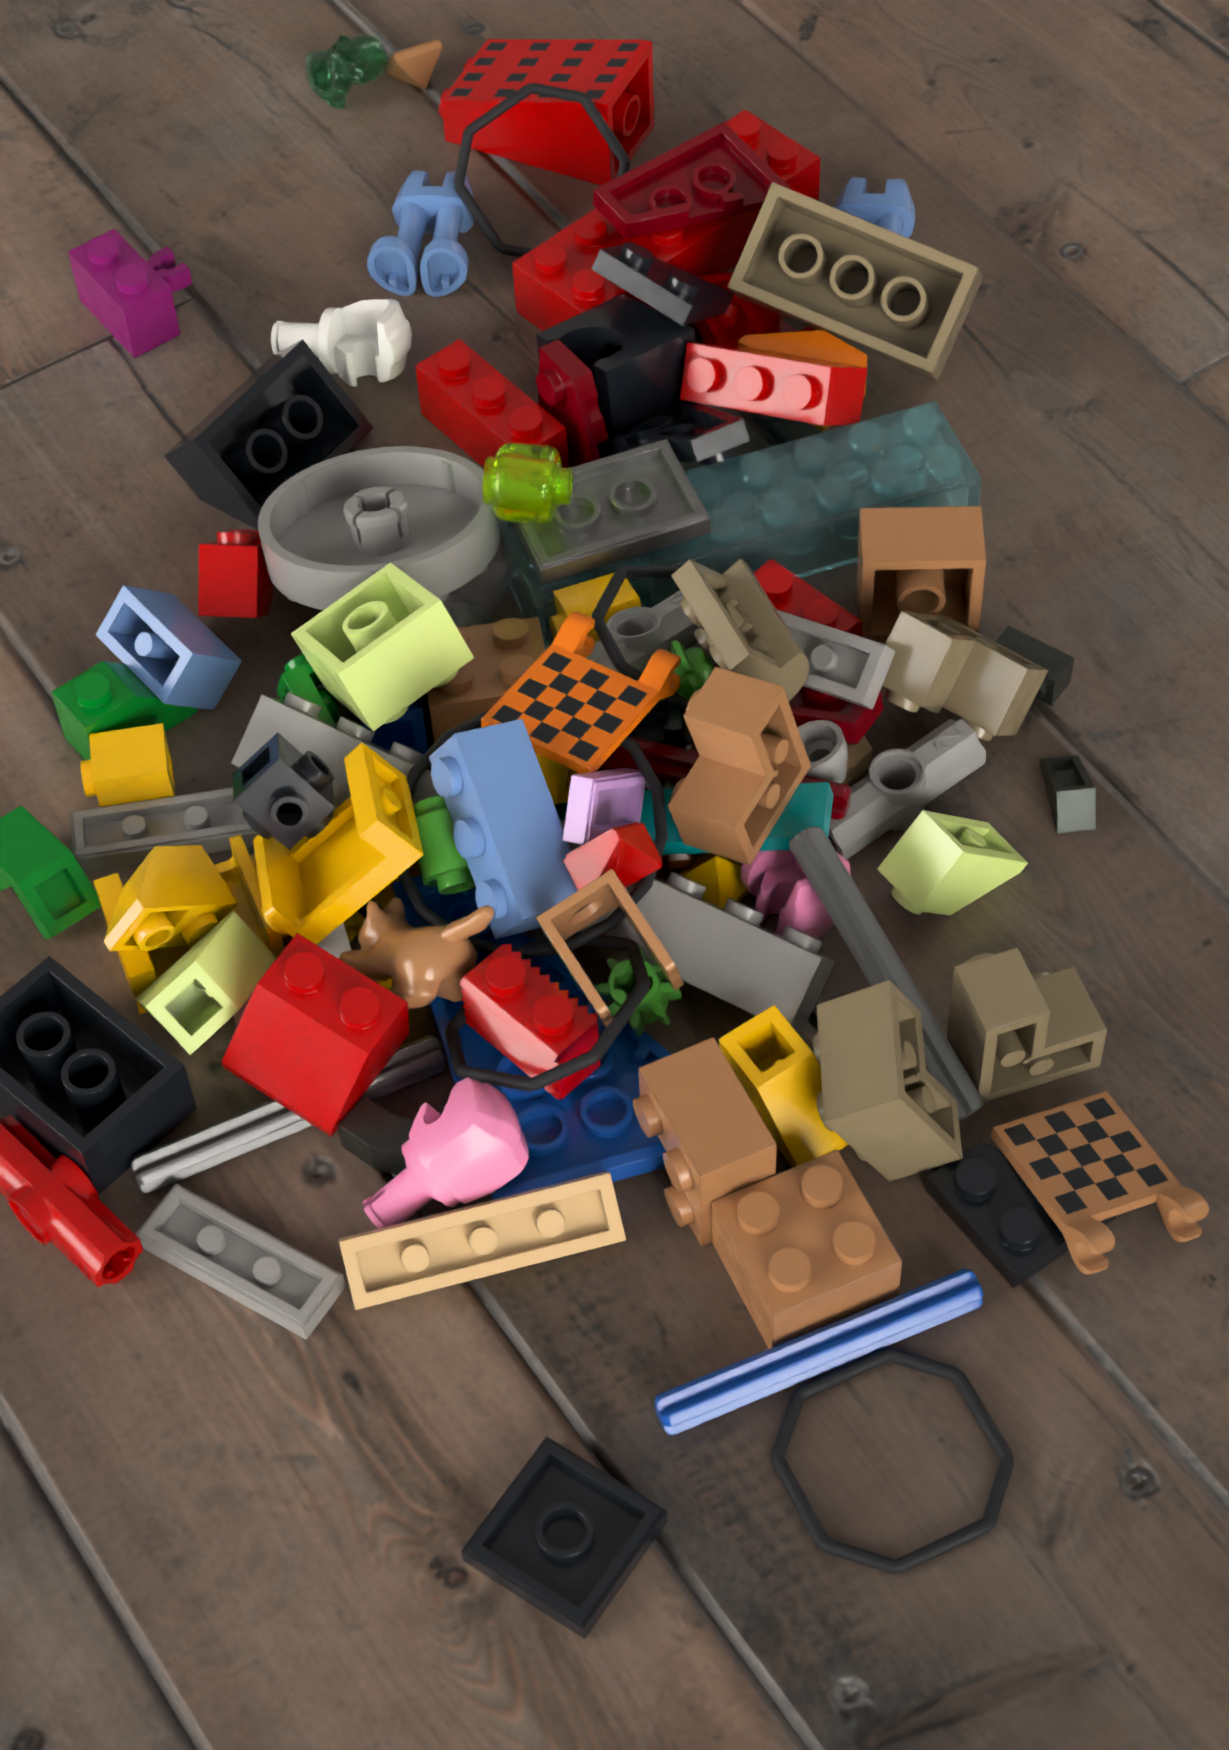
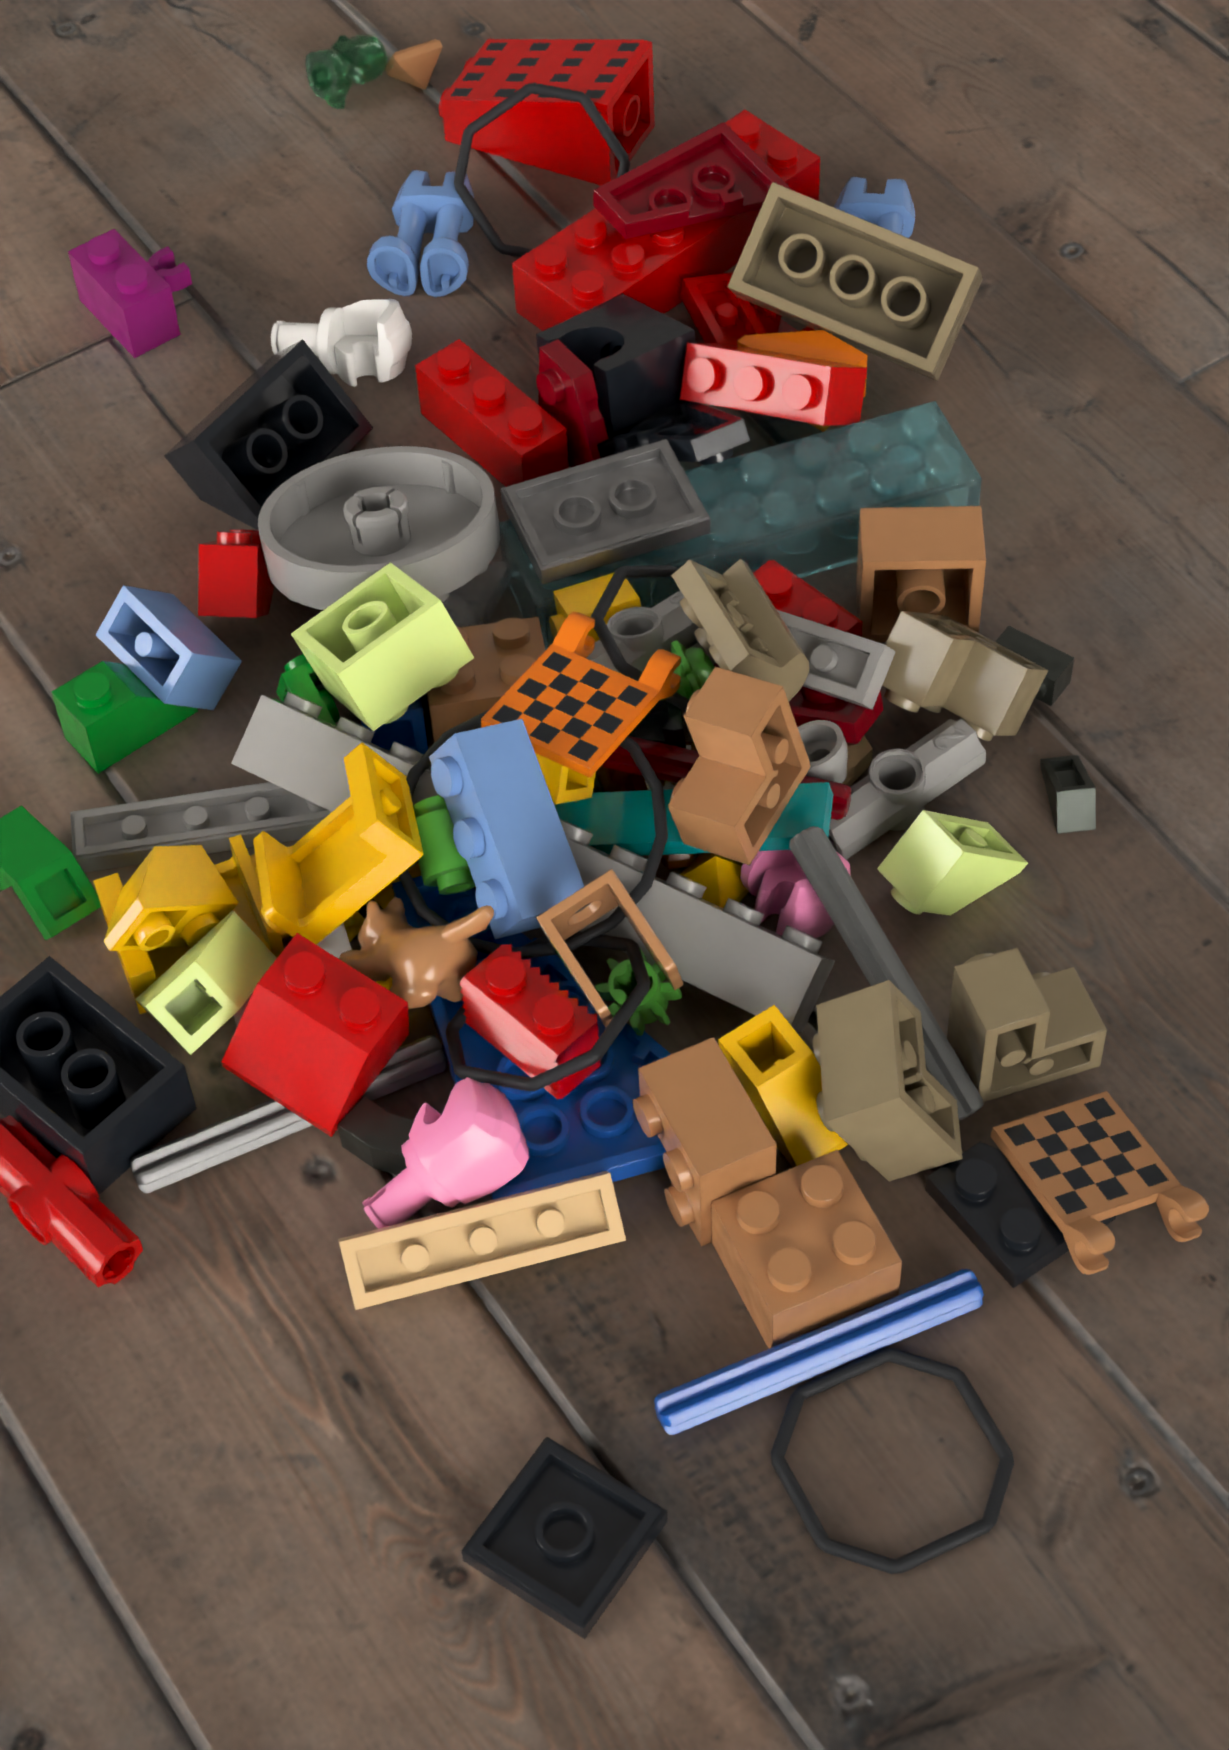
yellow brick [80,723,176,807] -> none
light grey tile [135,1183,346,1340] -> none
black brick [232,732,335,850] -> none
clear neon green head [482,442,573,524] -> none
lavender tile [563,767,646,845] -> none
red slope [563,822,663,890] -> none
black wing [591,242,735,326] -> none

